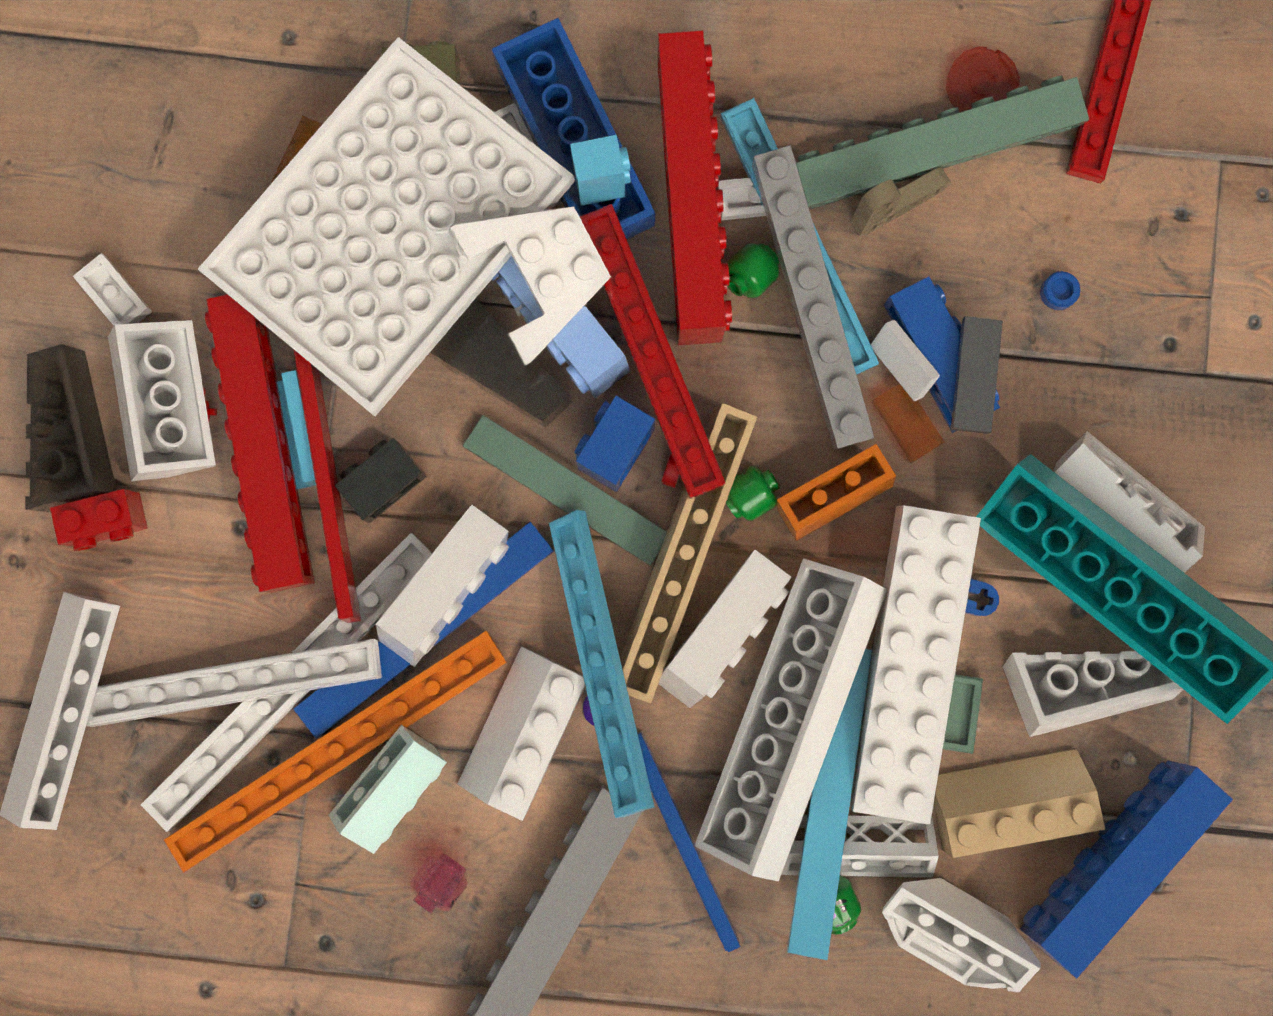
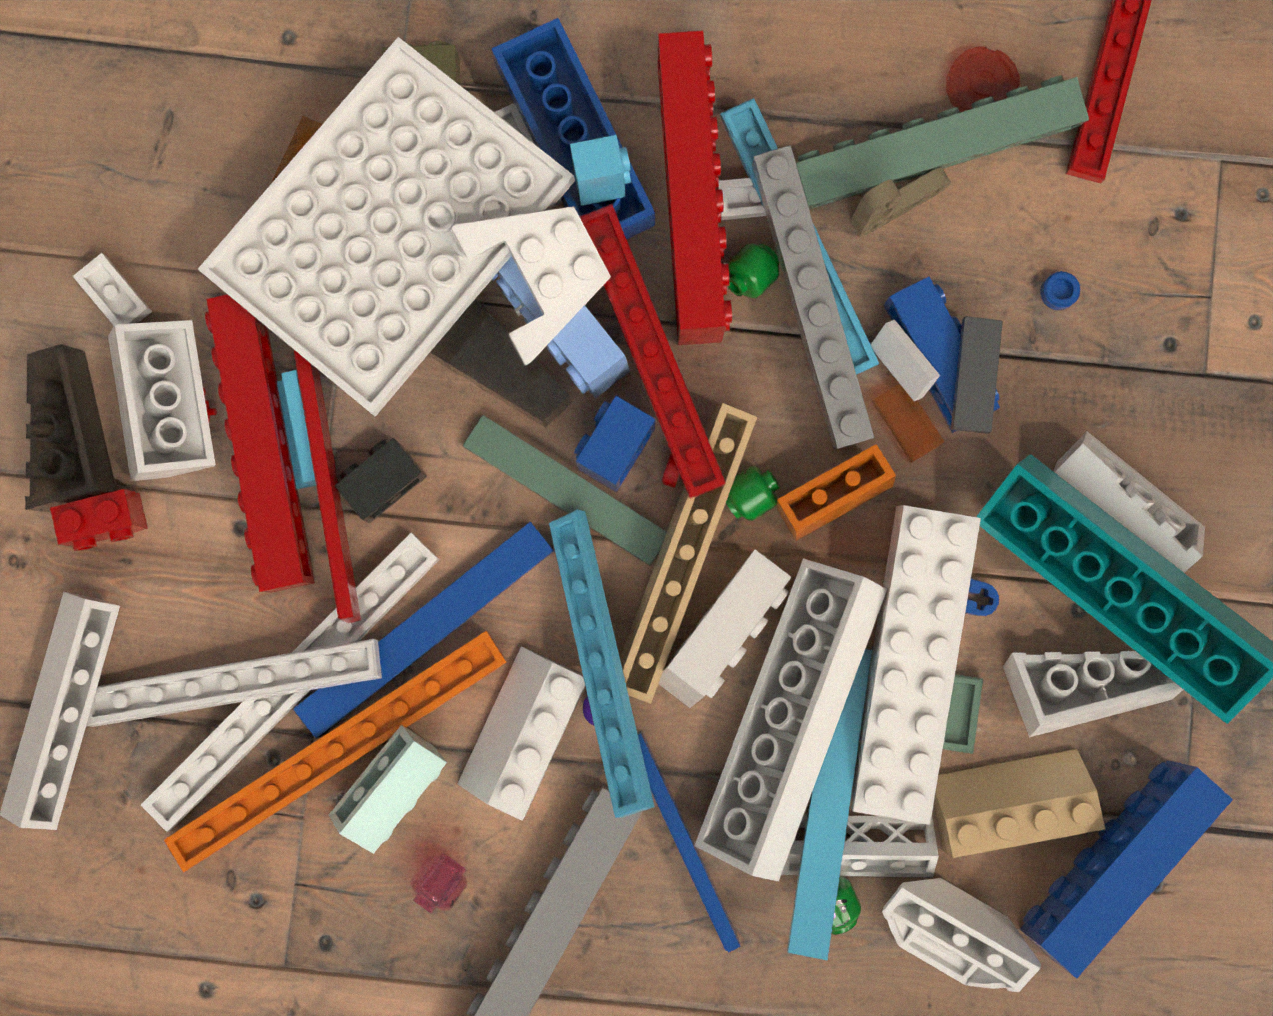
white wedge [376,505,509,667] -> none

